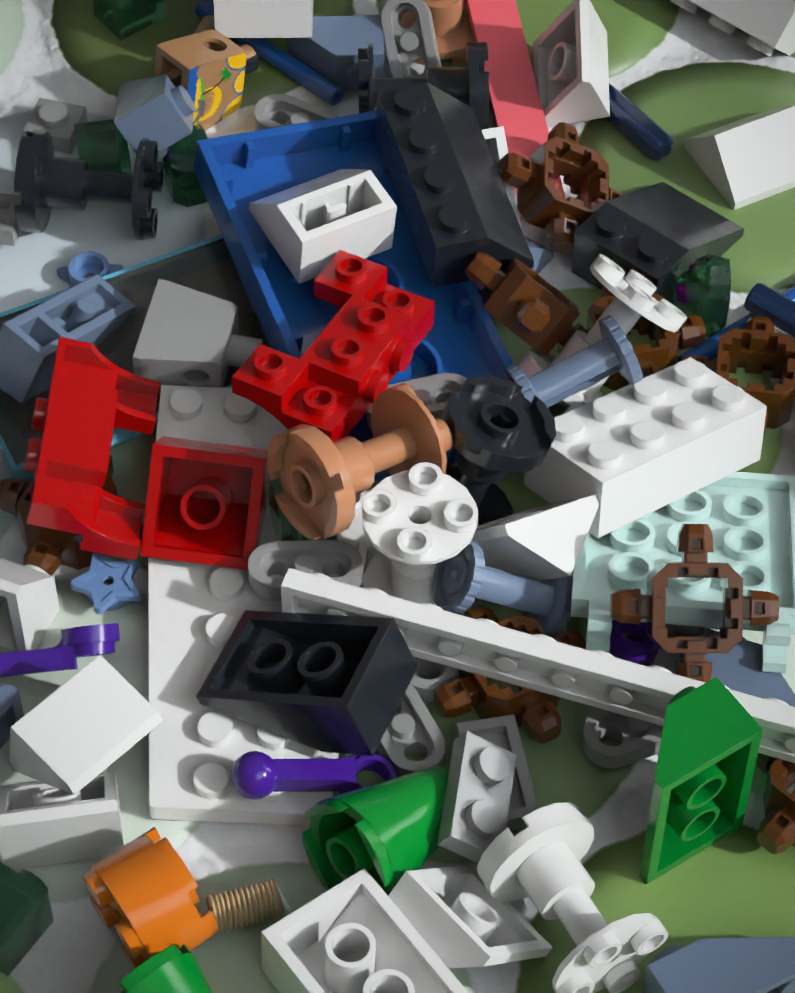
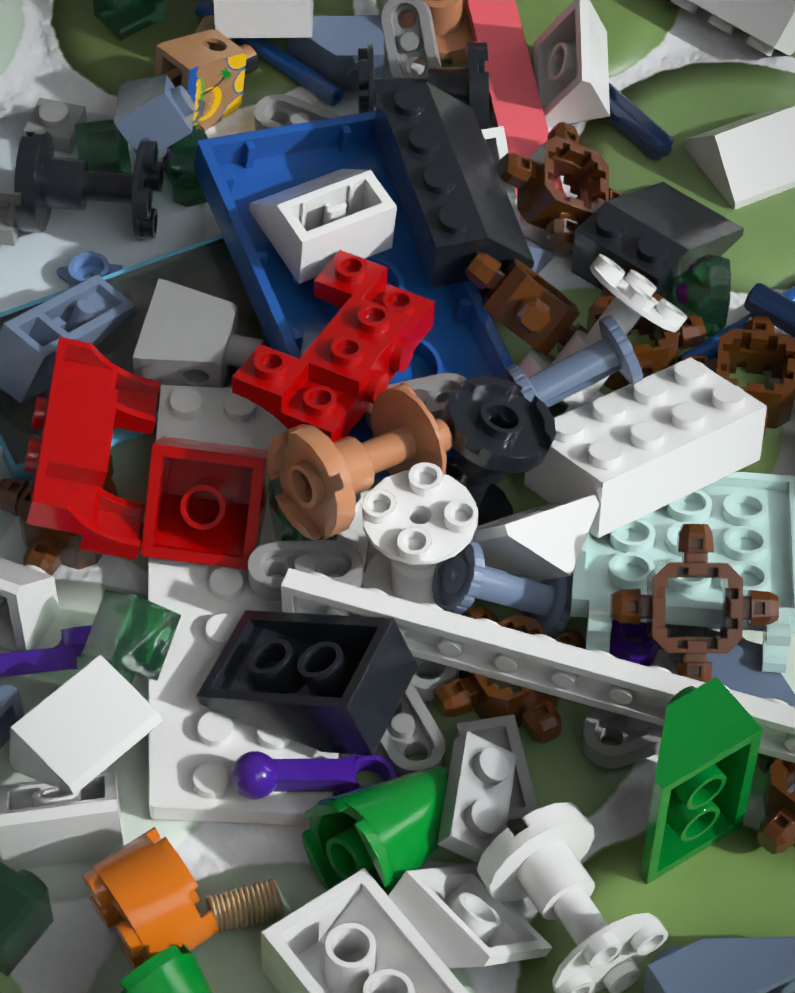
medium blue plate [70,552,142,614] -> none
none -> clear green brick [81,590,181,685]

